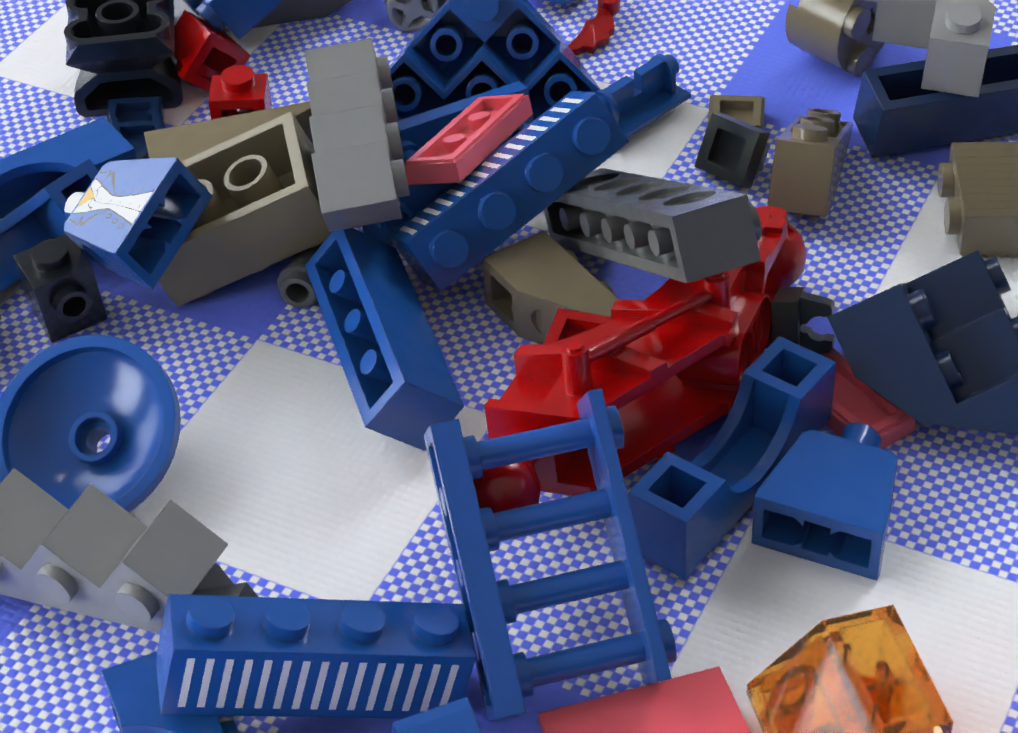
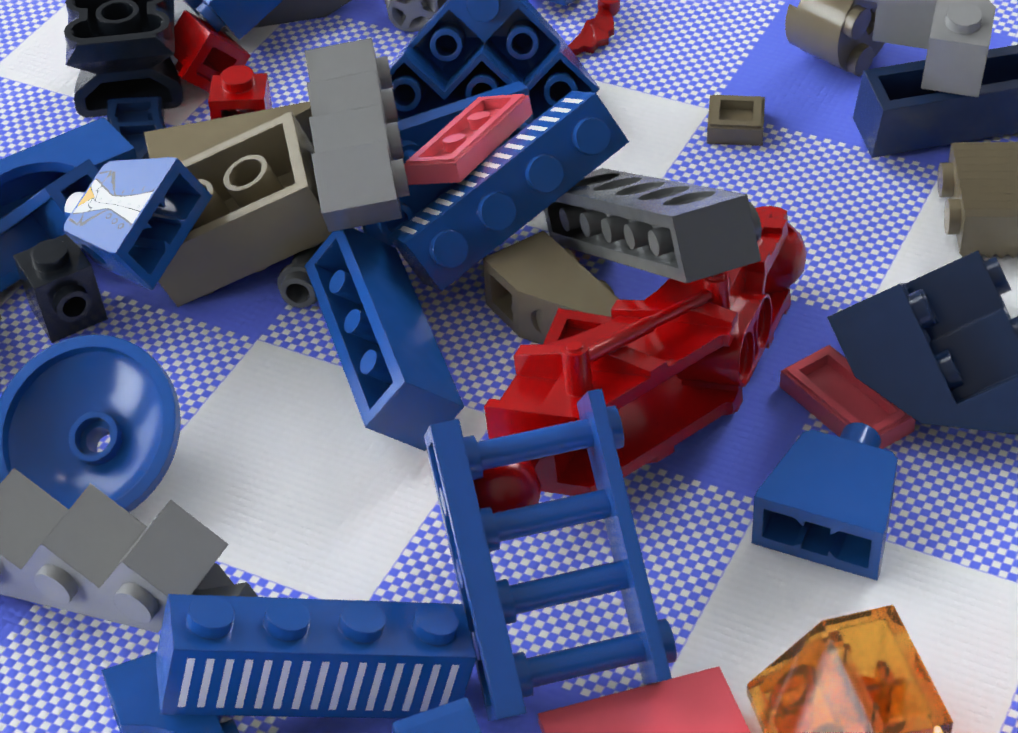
blue hinge [595,54,691,138] -> none
blue arch [628,336,836,580] -> none
pearl dark grey tile [694,113,770,187] -> none
dark tan slope [767,108,854,217] -> none
pearl dark grey tile [771,287,835,354] -> none

